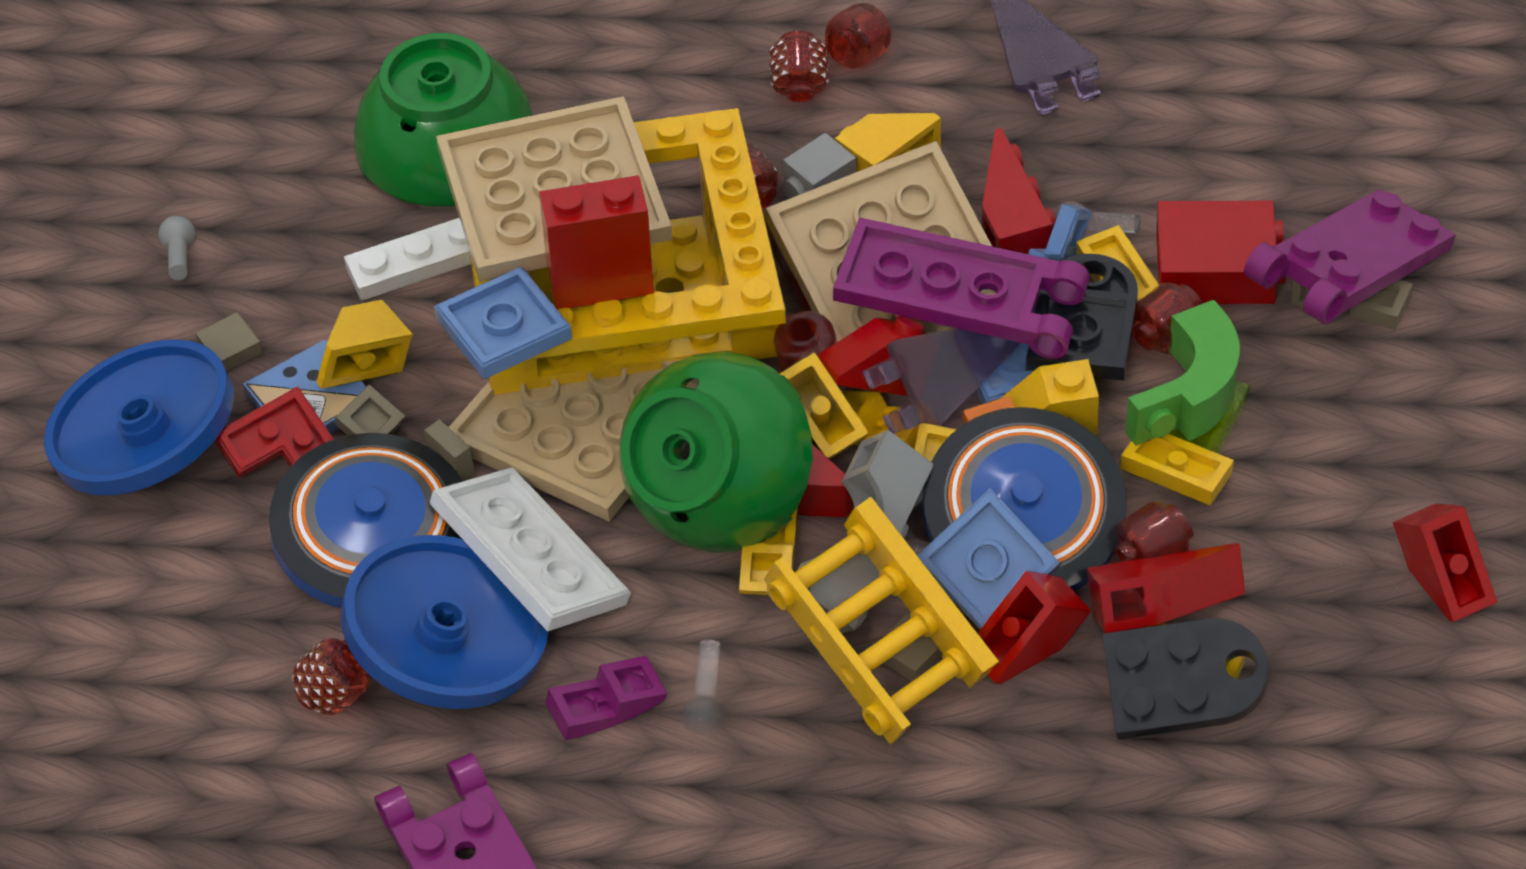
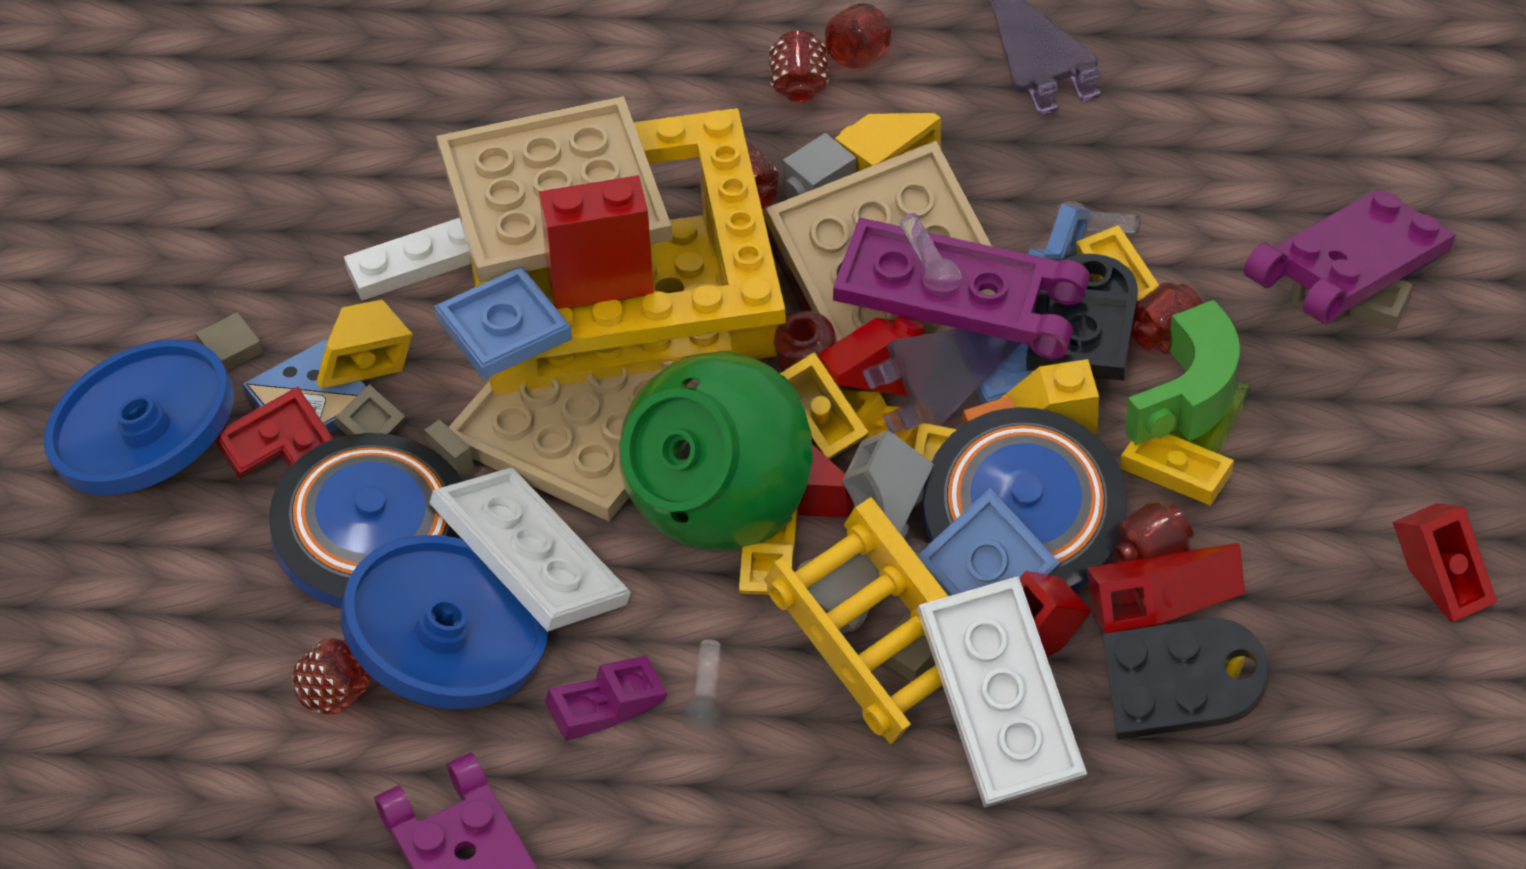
light grey bar [158,215,196,281] -> none
green piece [354,33,533,206] -> none
red slope [982,128,1056,254] -> none
red brick [1156,200,1286,304] -> none
none -> clear bar [899,213,962,298]
none -> white tile [917,576,1087,808]

